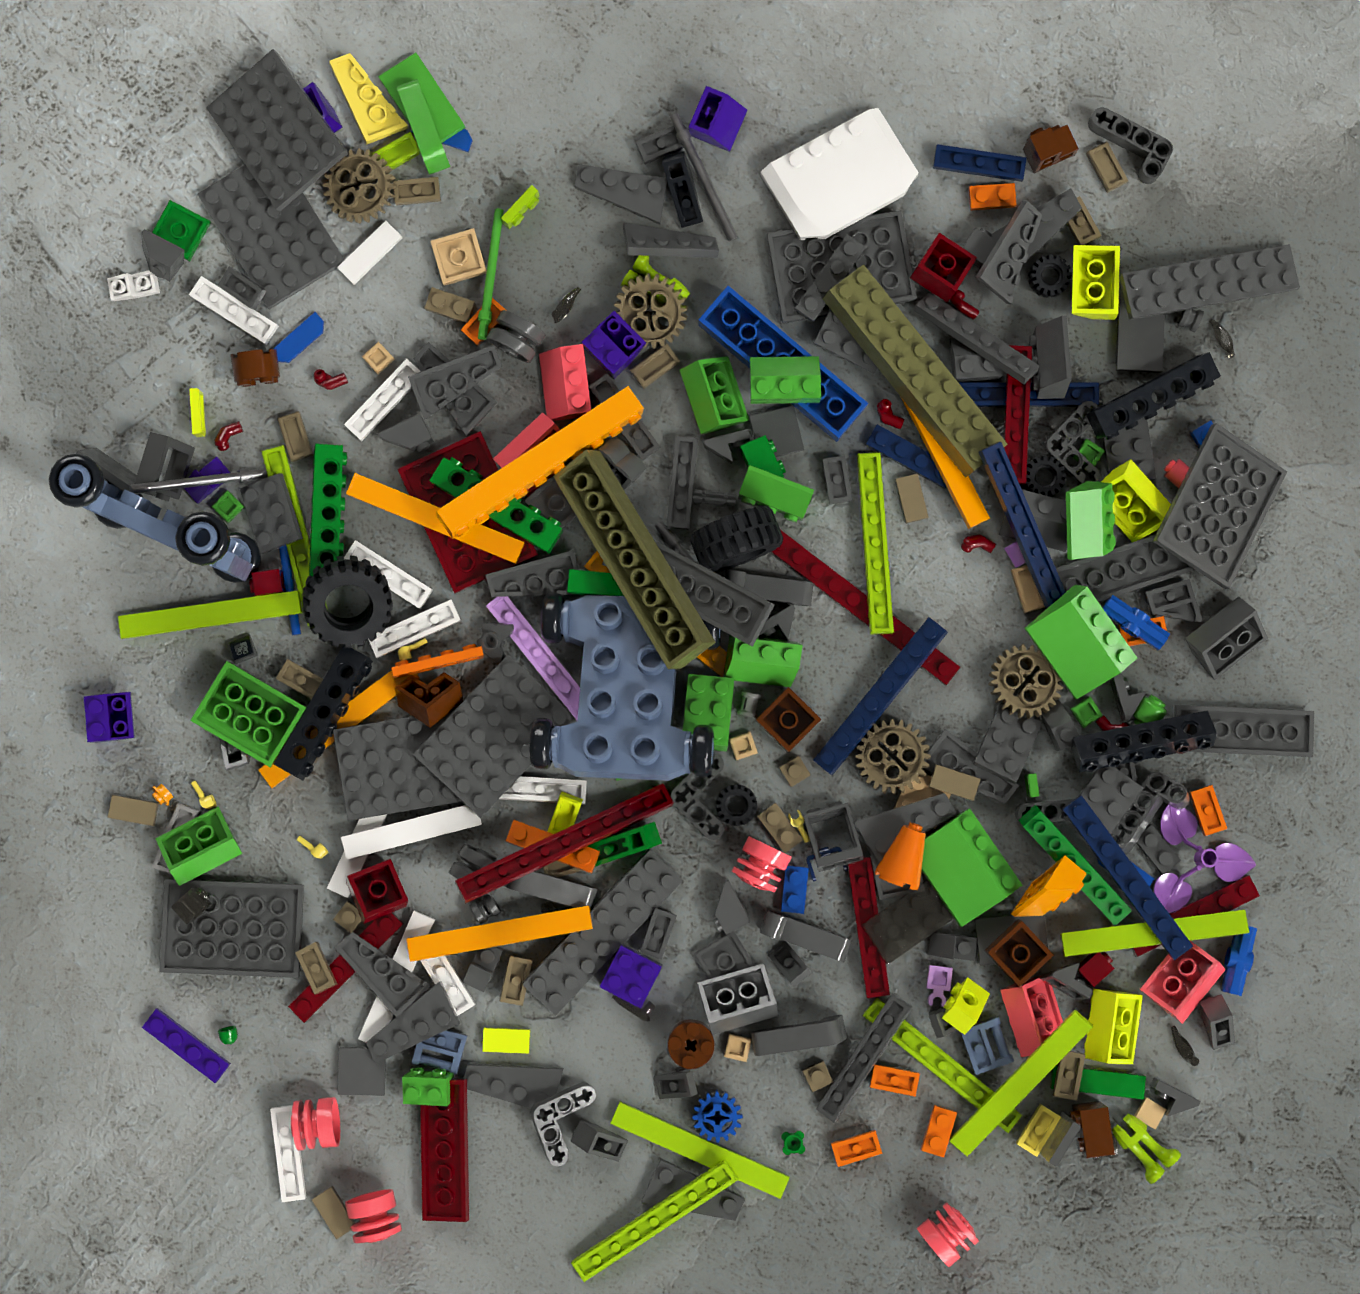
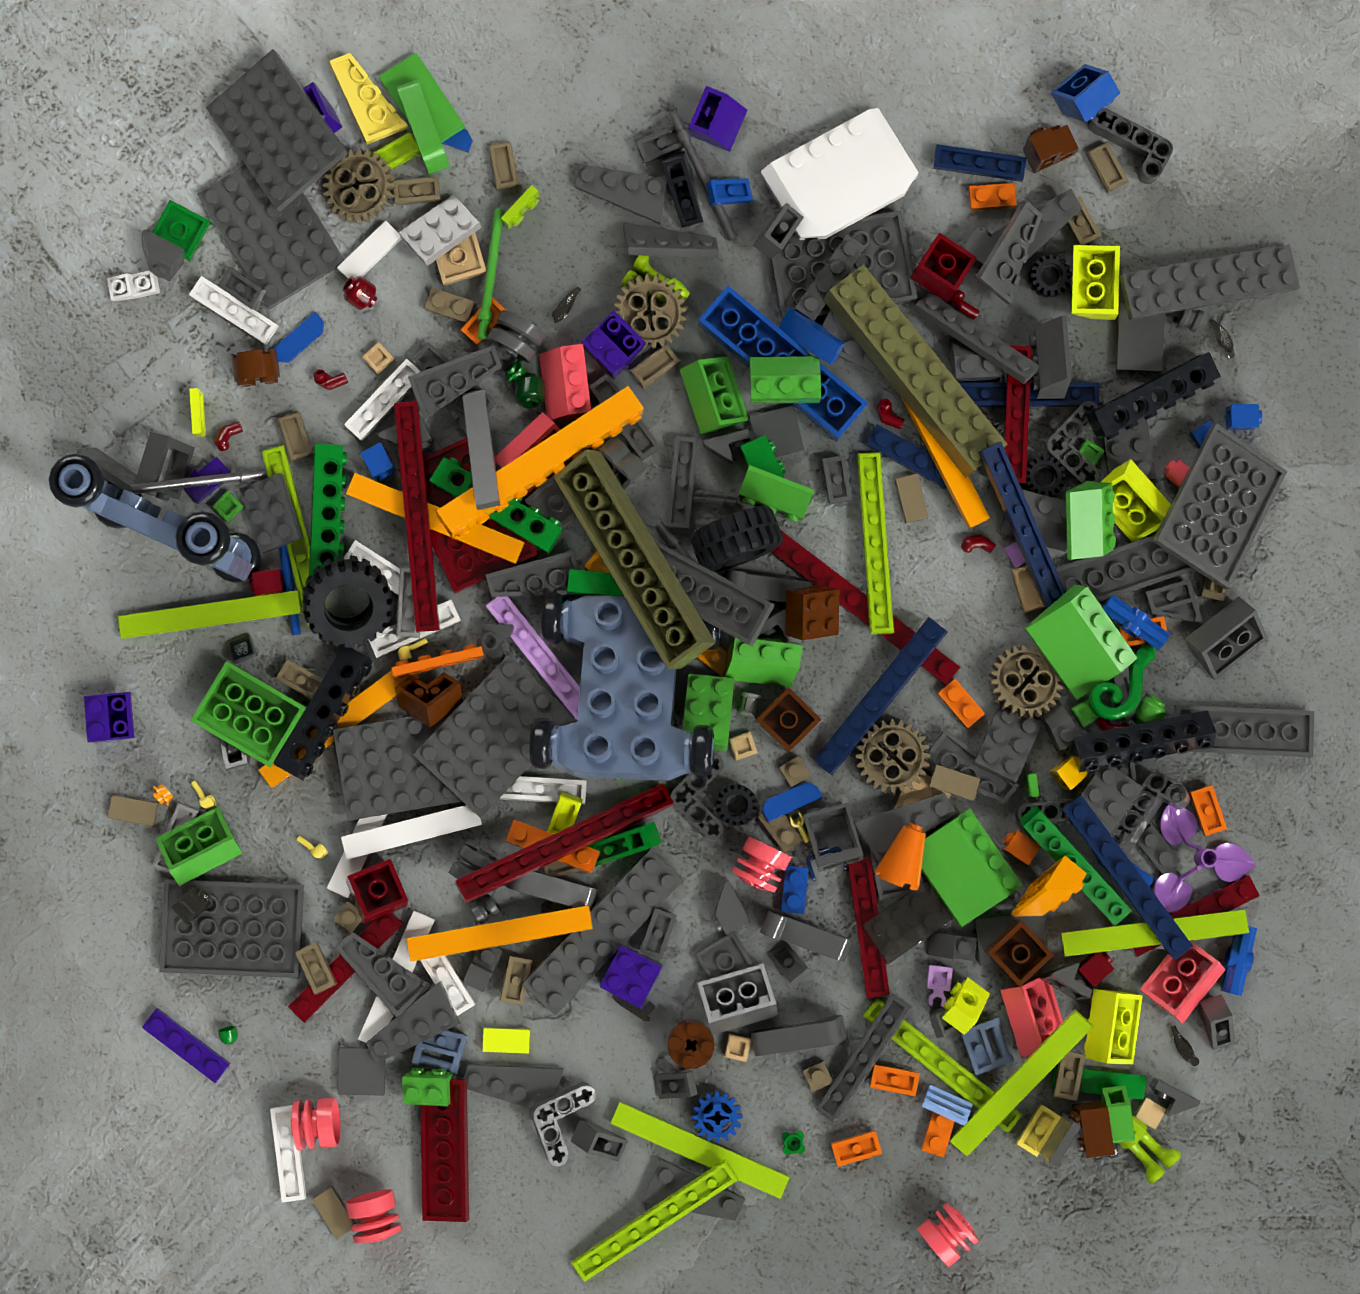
none -> dark red head [342,276,377,310]
none -> blue brick [360,442,396,481]
none -> dark red plate [394,401,440,633]
none -> light grey tile [396,568,420,638]
none -> plate [399,194,481,266]
none -> dark grey tile [462,389,500,510]
none -> dark tan tile [488,141,519,191]
none -> green plate [505,359,526,383]
none -> dark green head [515,373,545,409]
none -> blue plate [706,178,753,205]
none -> dark grey slope [753,203,804,259]
none -> blue piece [762,782,823,822]
none -> blue slope [779,308,846,365]
none -> reddish brown brick [785,585,840,640]
none -> light blue tile [922,1085,973,1126]
none -> orange plate [937,679,985,728]
none -> orange brick [1002,830,1041,866]
none -> yellow slope [1049,755,1089,790]
none -> blue brick [1051,64,1120,122]
none -> green plant [1089,644,1157,720]
none -> bright green slope [1101,1085,1135,1143]
none -> dark tan tile [1200,576,1227,602]
none -> blue brick [1226,404,1262,431]

